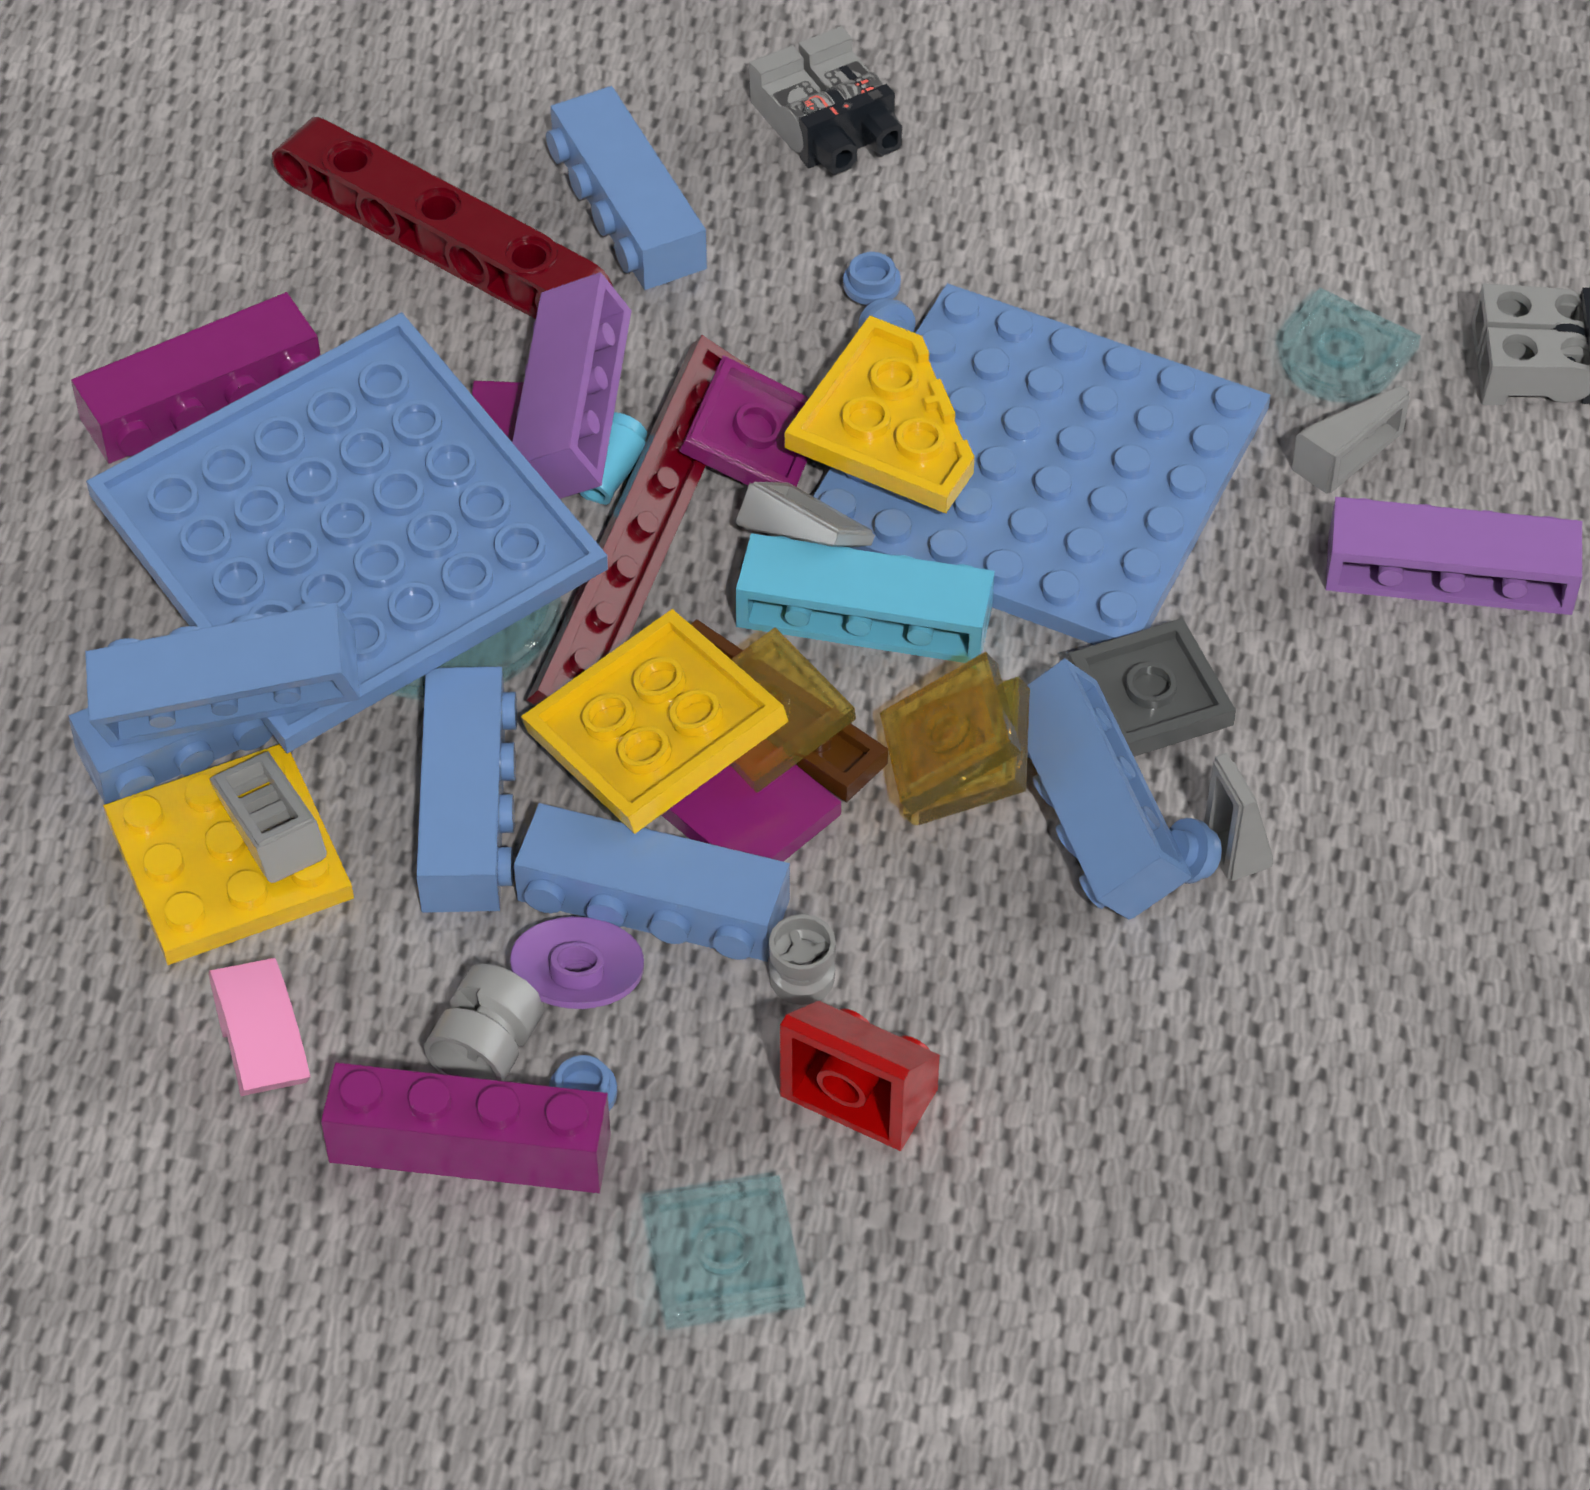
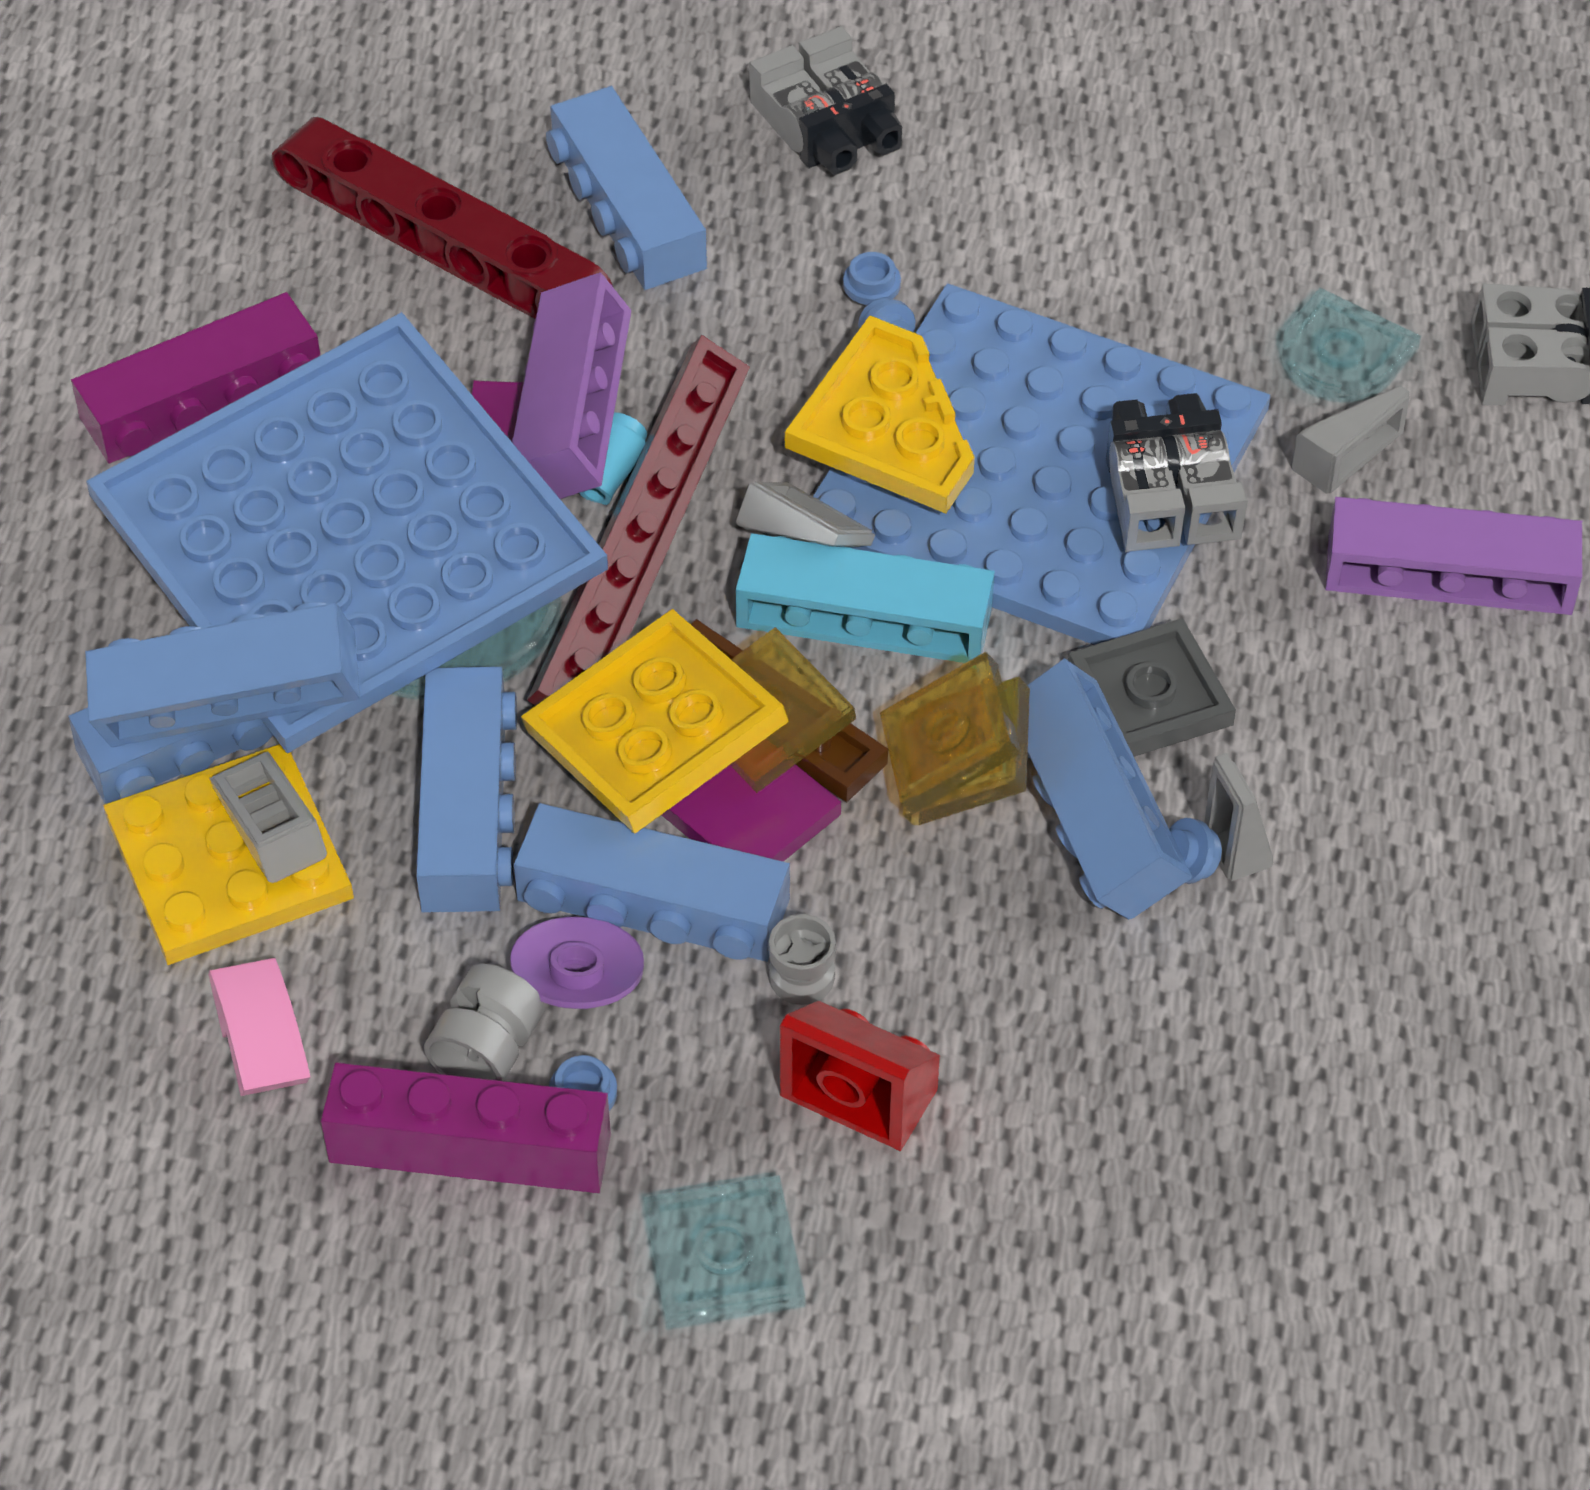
magenta tile [679,355,809,487] -> none
none -> hips [1106,393,1248,552]

